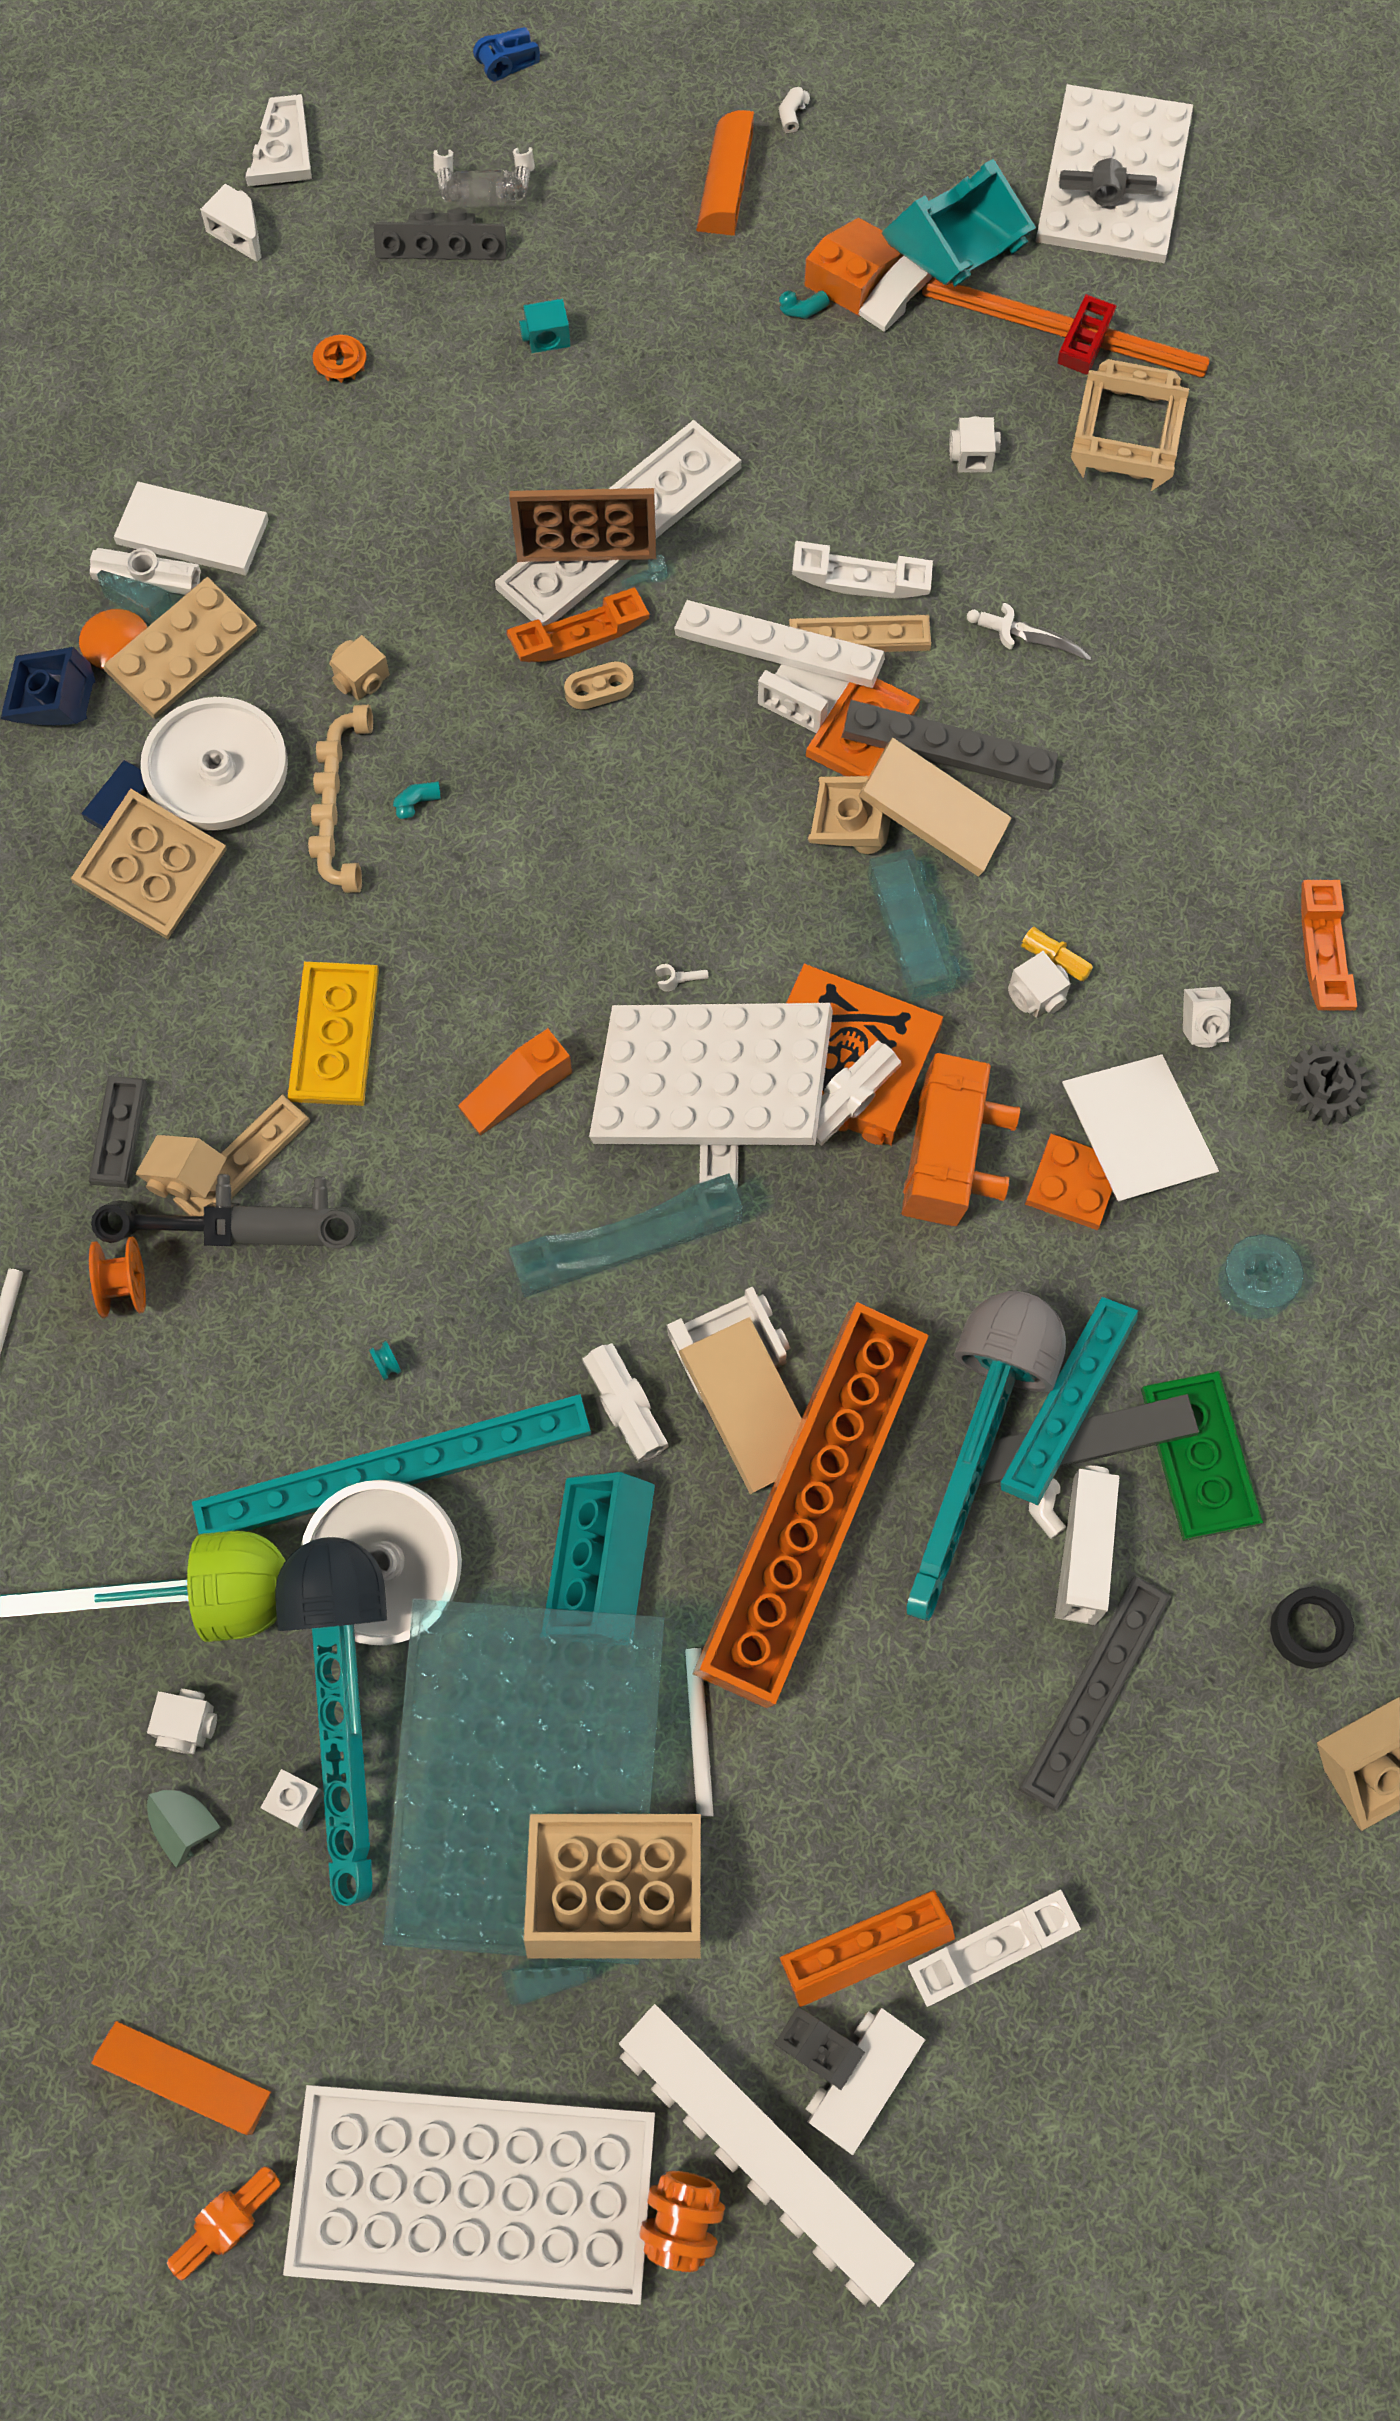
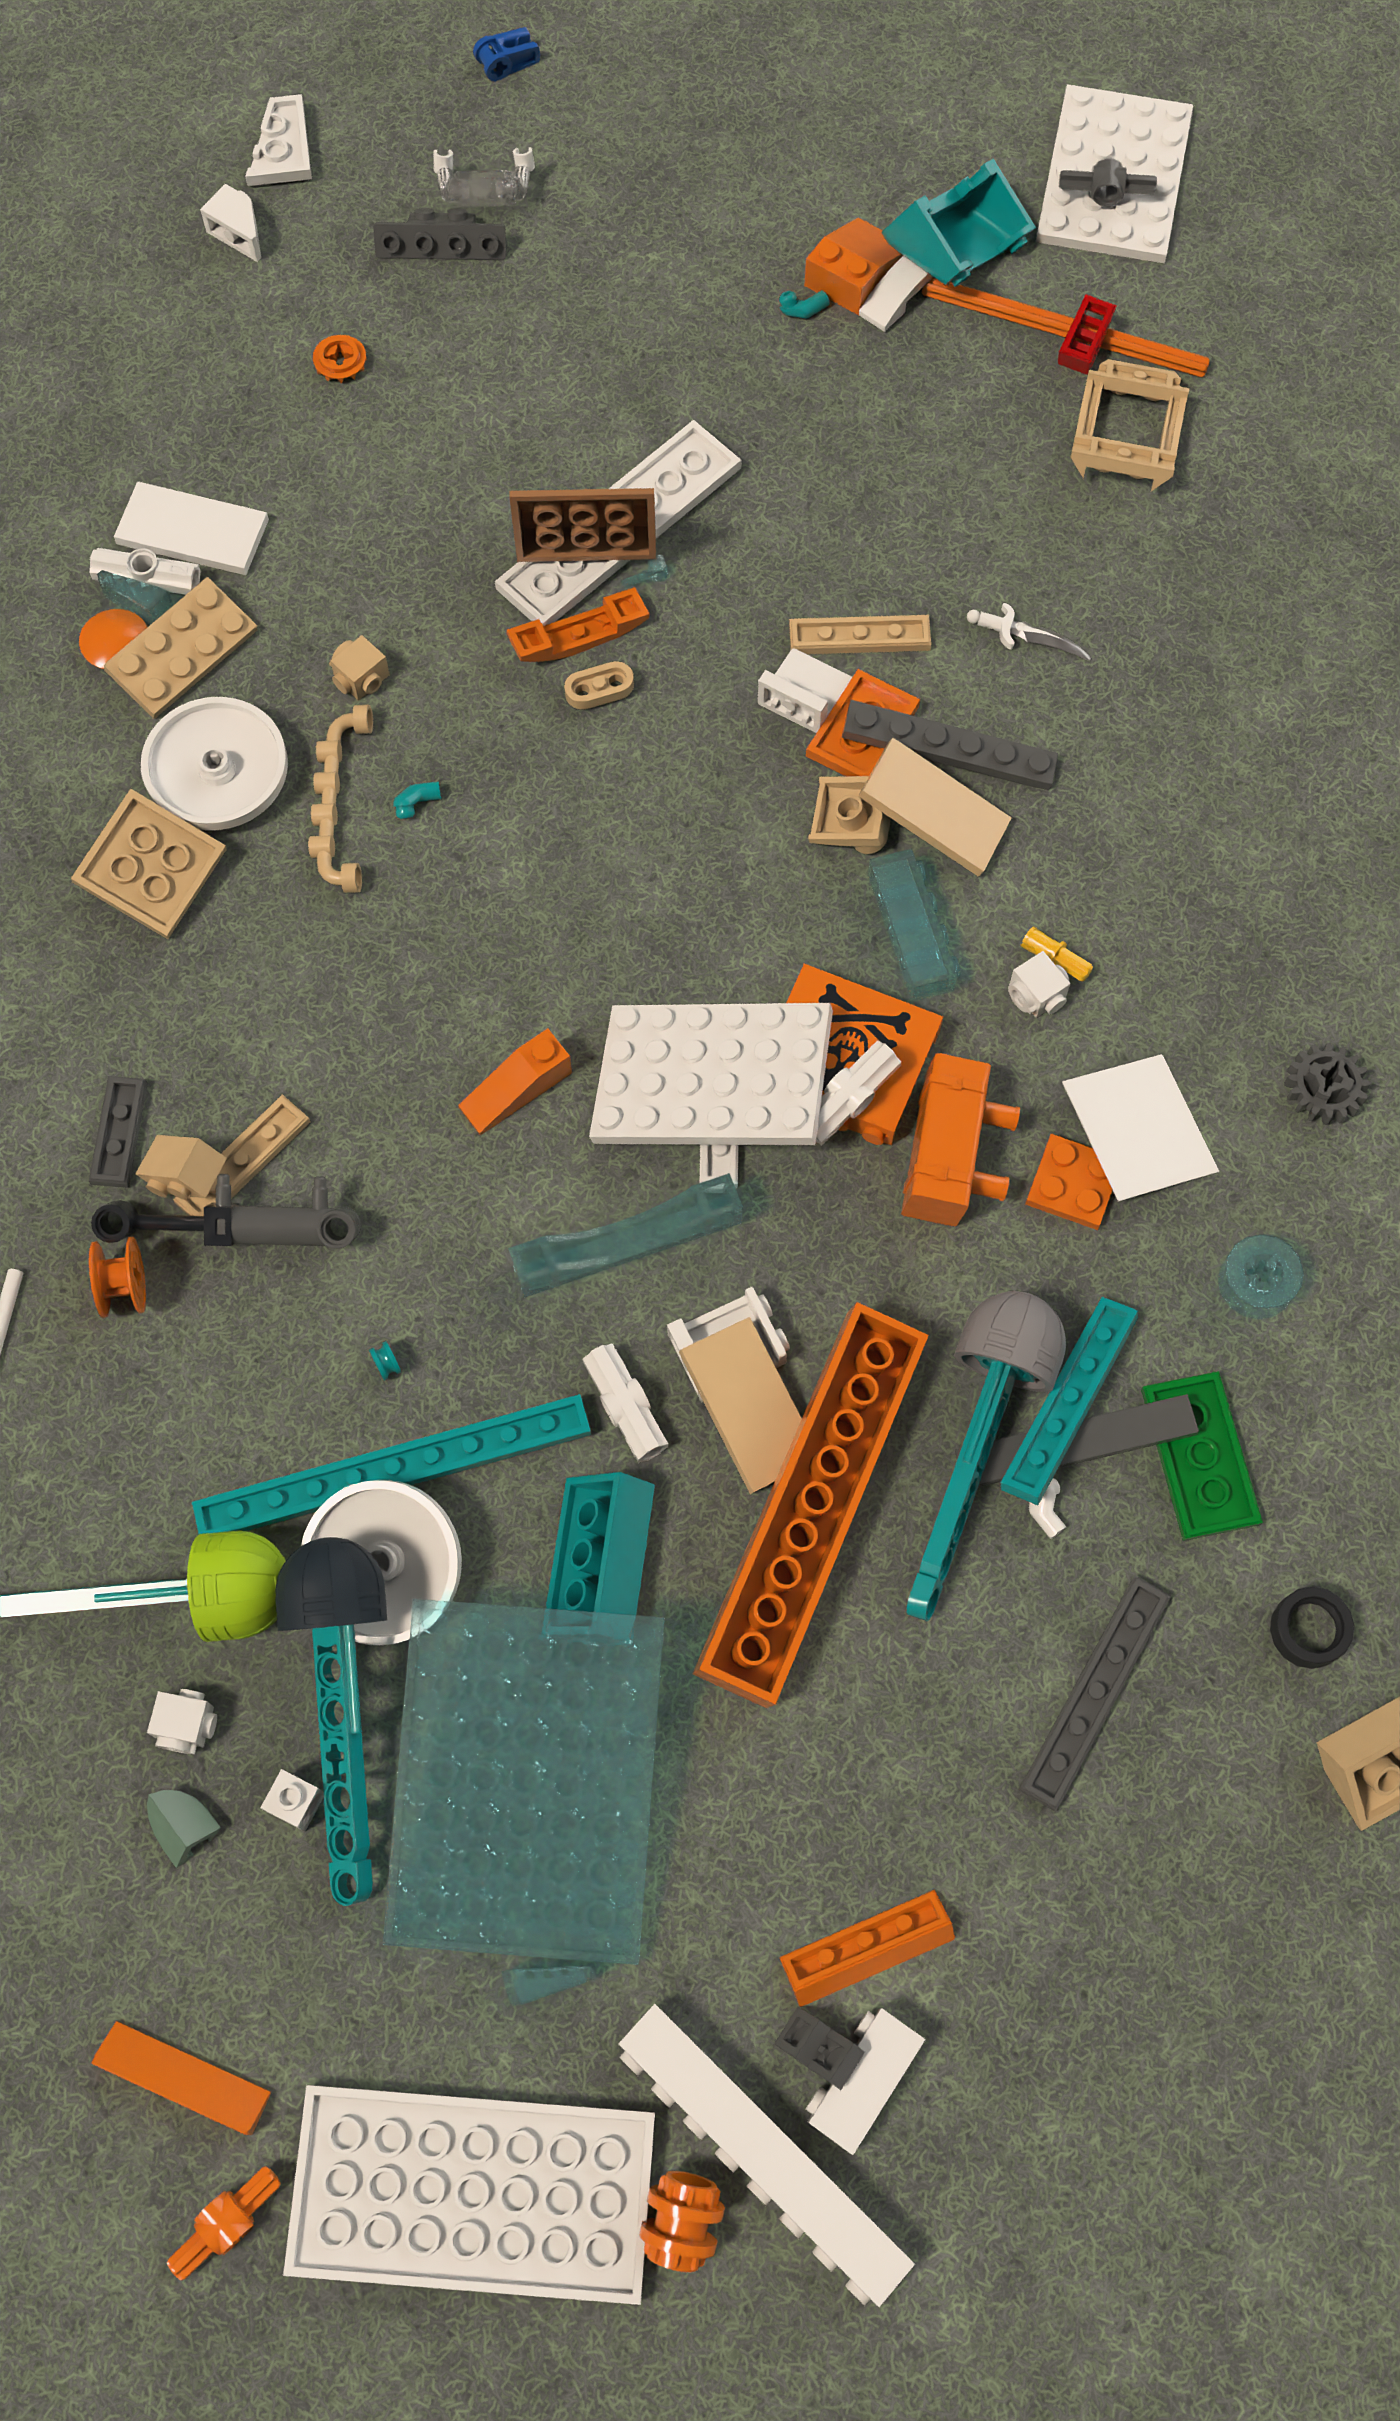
dark blue slope [0,647,96,725] -> none
dark blue tile [81,760,148,830] -> none
yellow tile [287,961,379,1106] -> none
teal brick [519,299,571,354] -> none
tan slope [524,1814,701,1959] -> none
white hand [655,964,708,991] -> none
white plate [674,600,885,688] -> none
white bar [685,1648,714,1818] -> none
orange brick [696,110,754,236] -> none
white arm [779,87,810,133] -> none
white slope [792,541,933,598] -> none
white slope [908,1889,1081,2007] -> none
white brick [949,416,1001,472] -> none
white slope [1055,1466,1119,1625] -> none
white brick [1183,987,1231,1048] -> none
orange slope [1301,880,1357,1010] -> none

